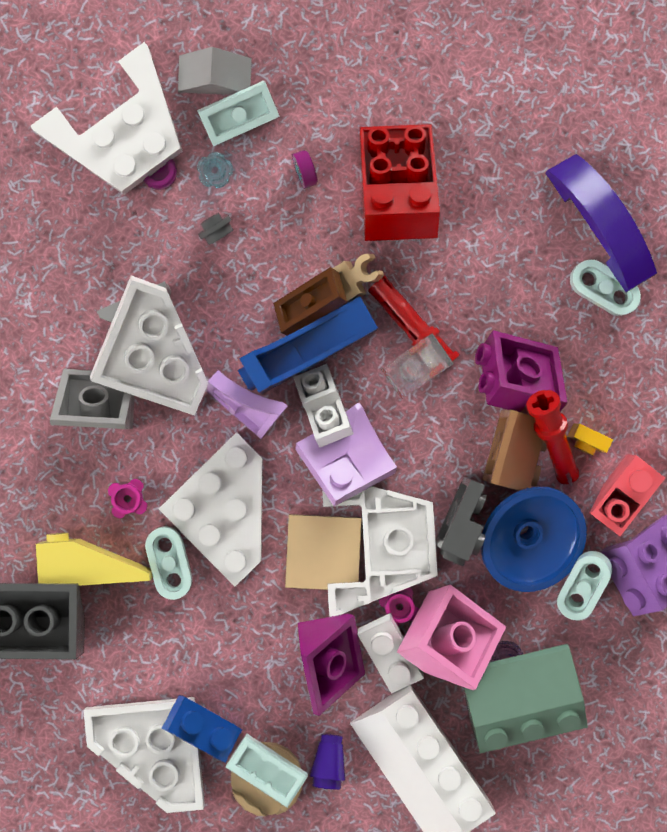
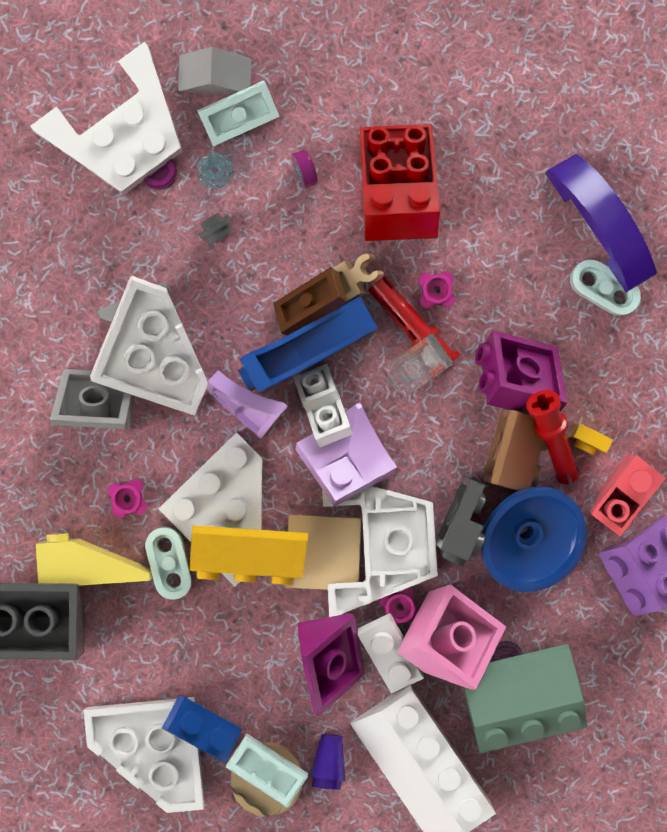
light aqua plate [557,551,612,620] -> none
none -> yellow slope [189,525,308,585]
none -> dark pink plate [418,271,456,309]

